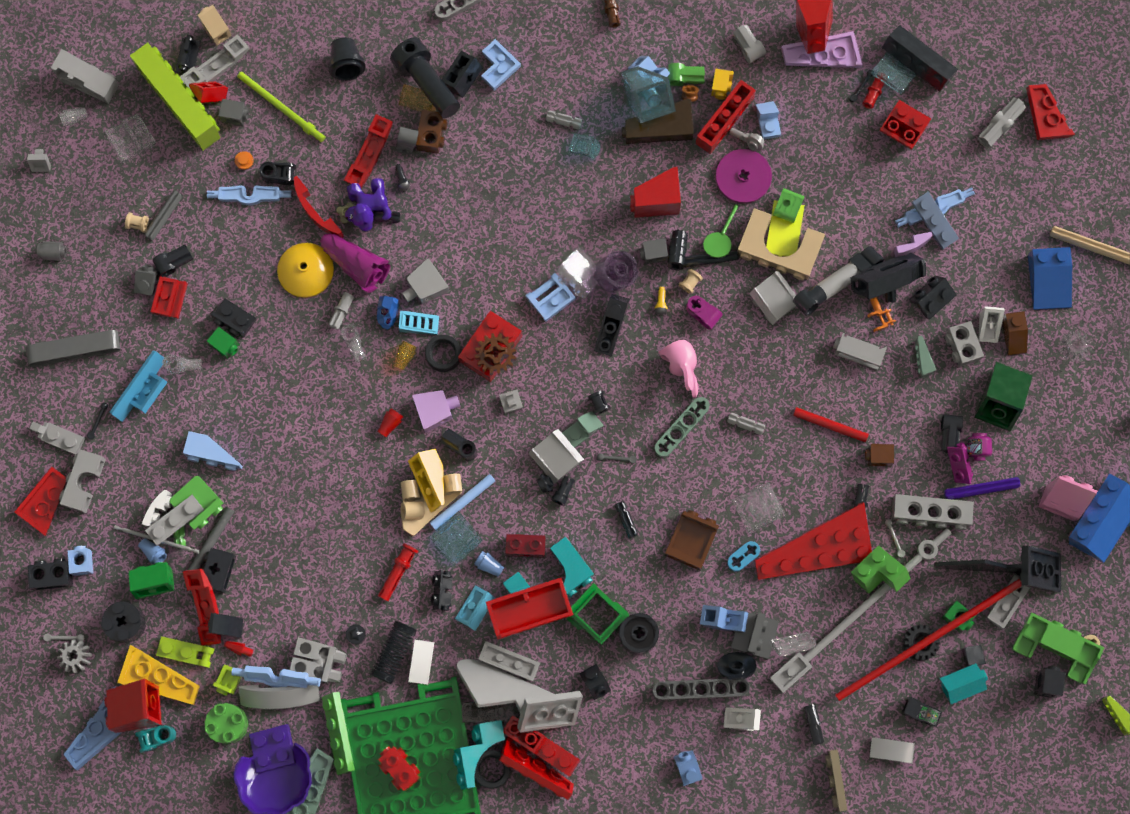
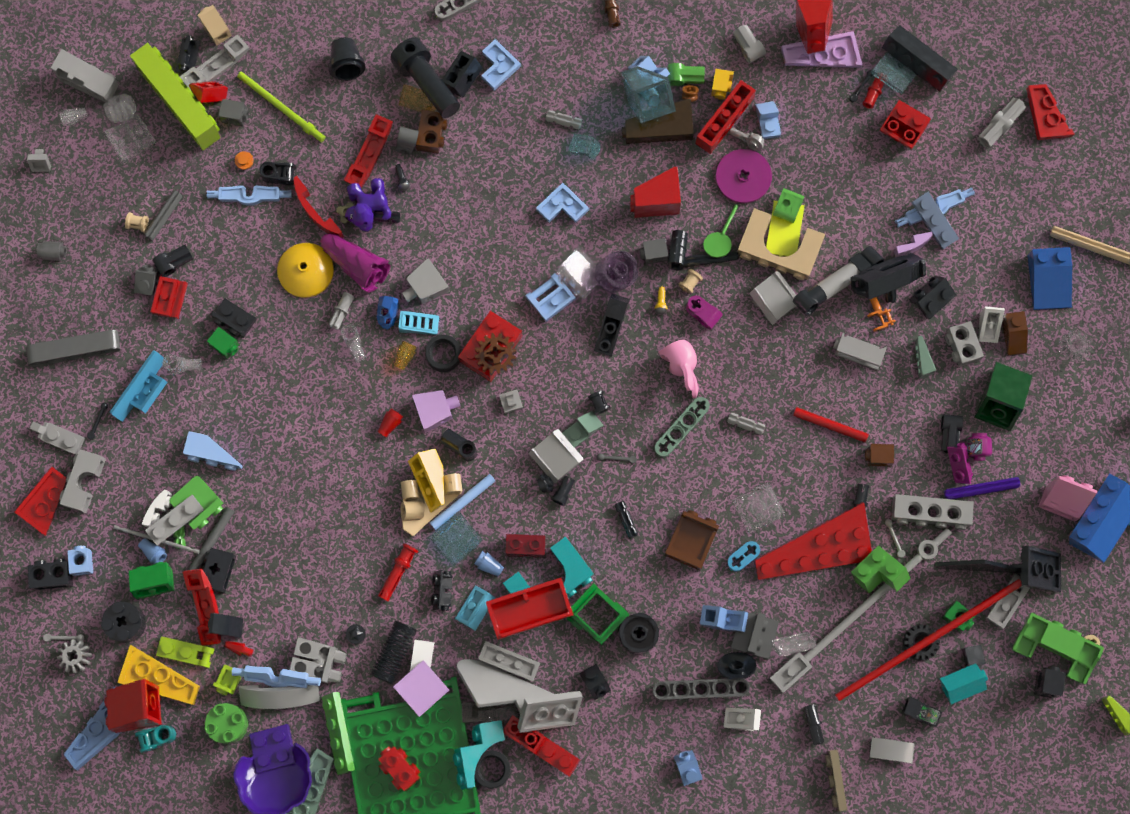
red wing [500,736,574,800] -> none
none -> clear gear [104,94,137,123]
none -> lavender tile [393,660,449,717]
none -> light blue plate [536,183,589,223]

